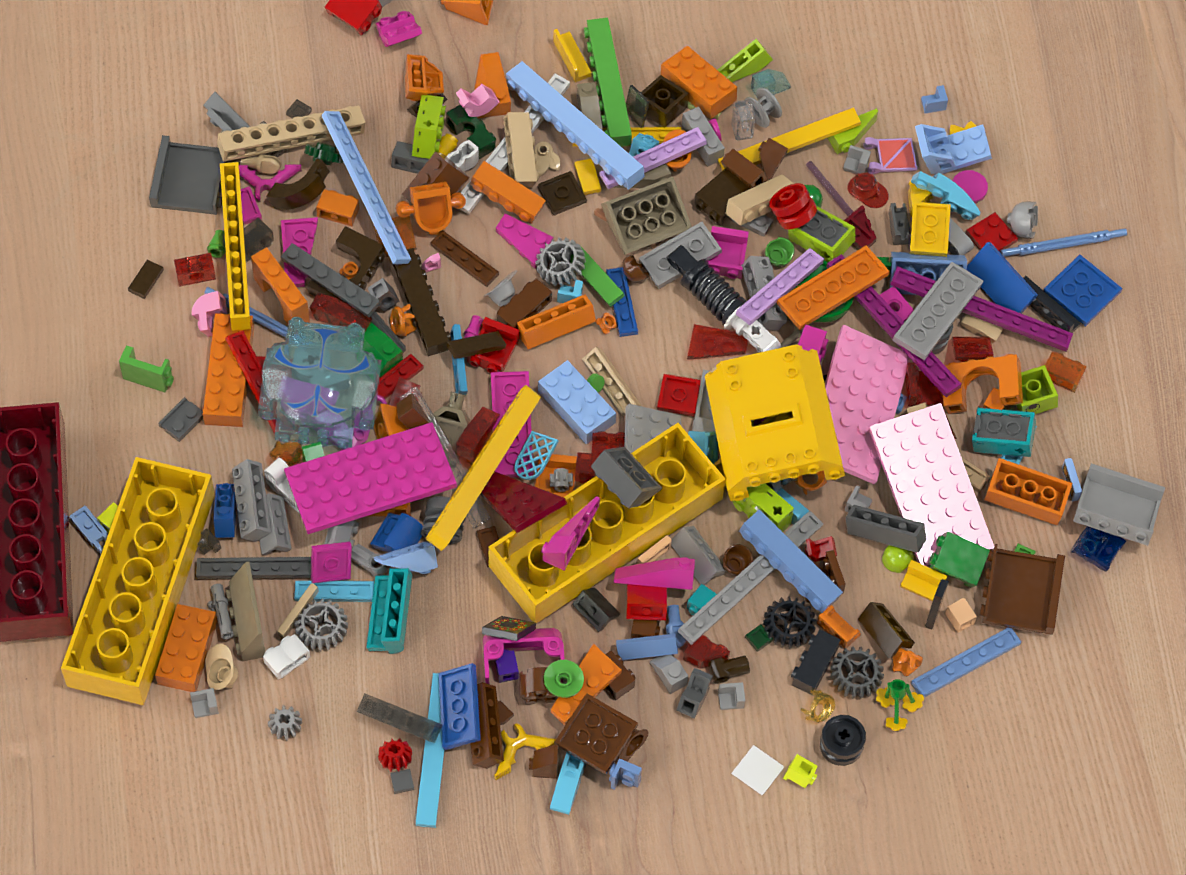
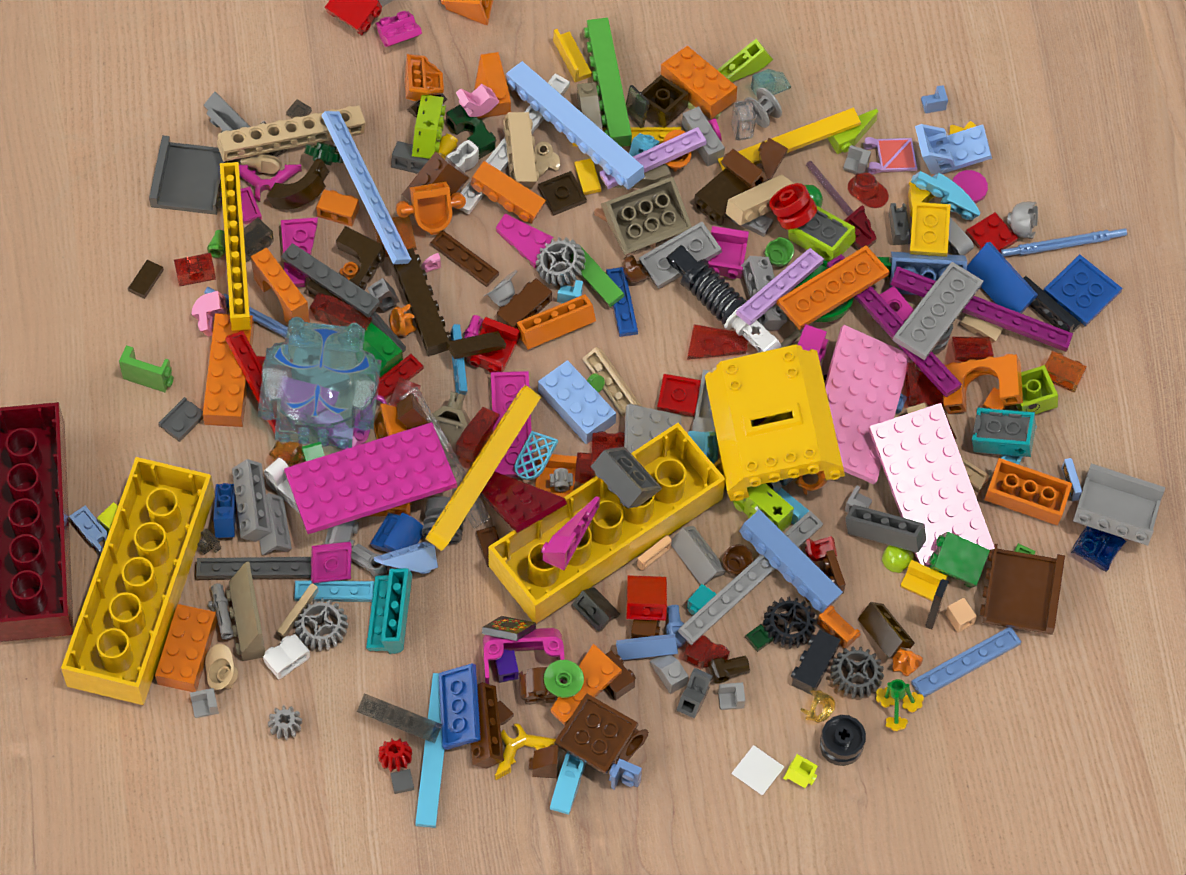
orange plate [596,312,617,334] -> none
dark pink wedge [614,557,695,590] -> none

